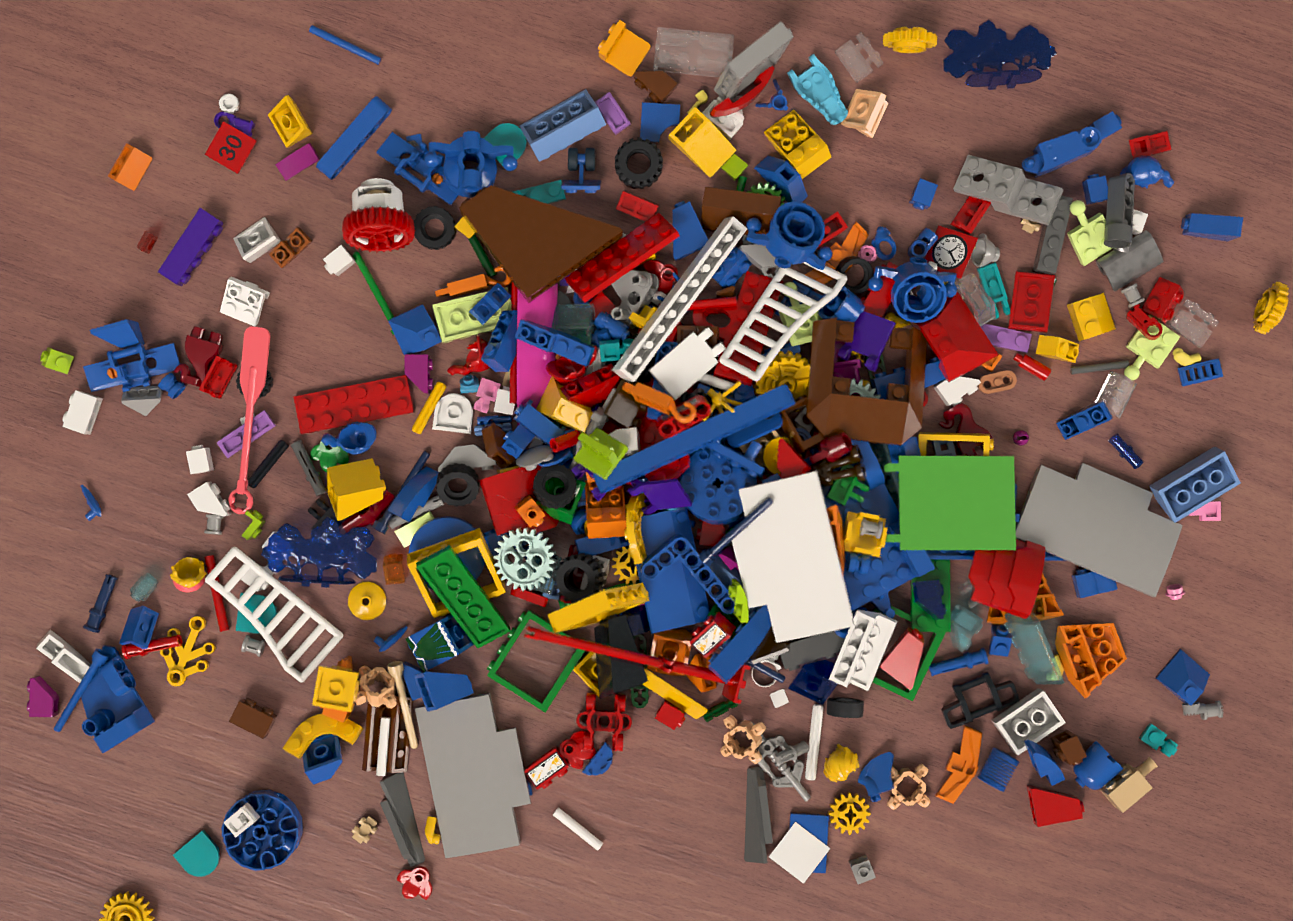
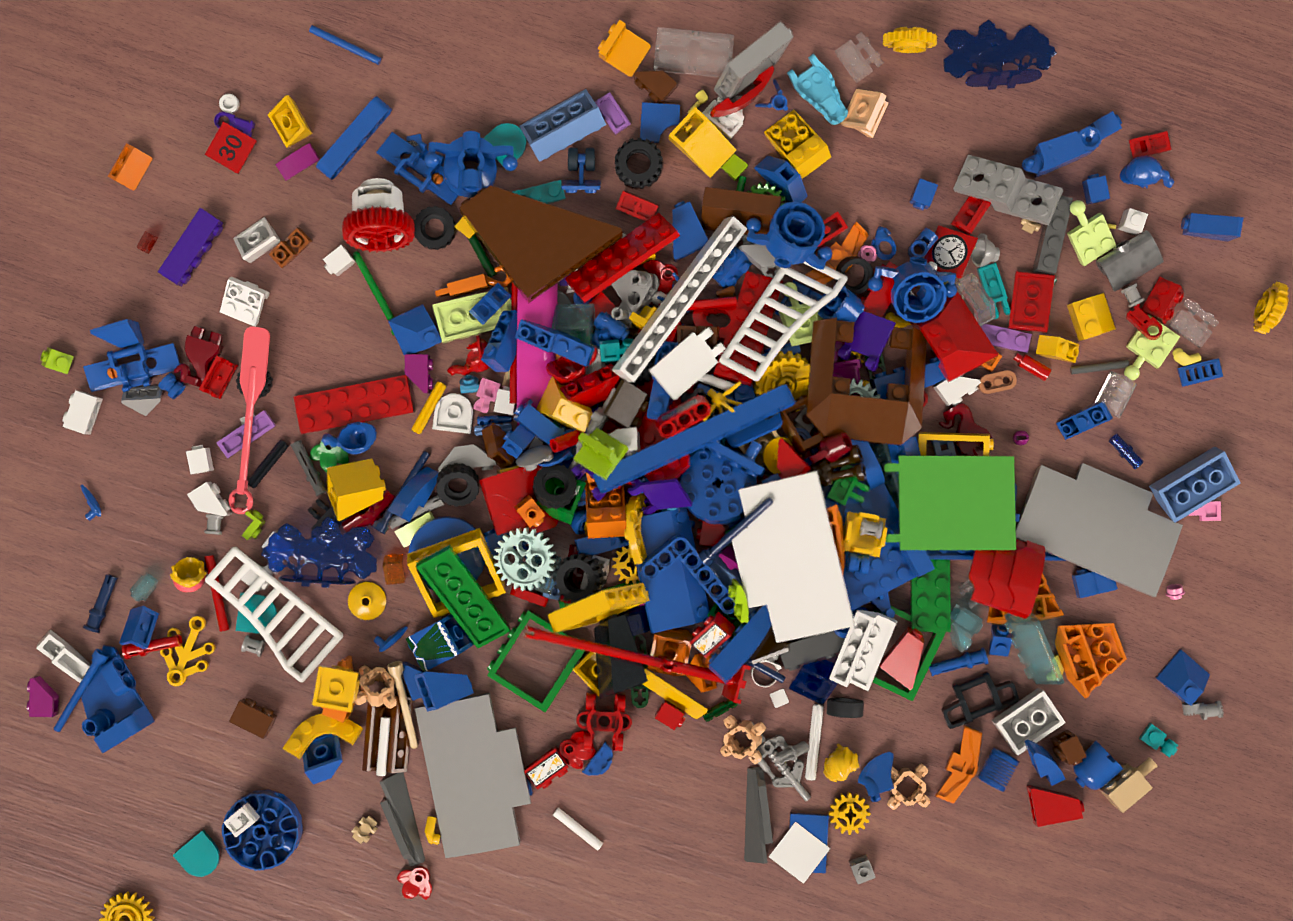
orange piece [622,382,696,423] -> none
clear blue slope [912,580,946,620] -> none
dark grey beam [1104,173,1135,248] -> none

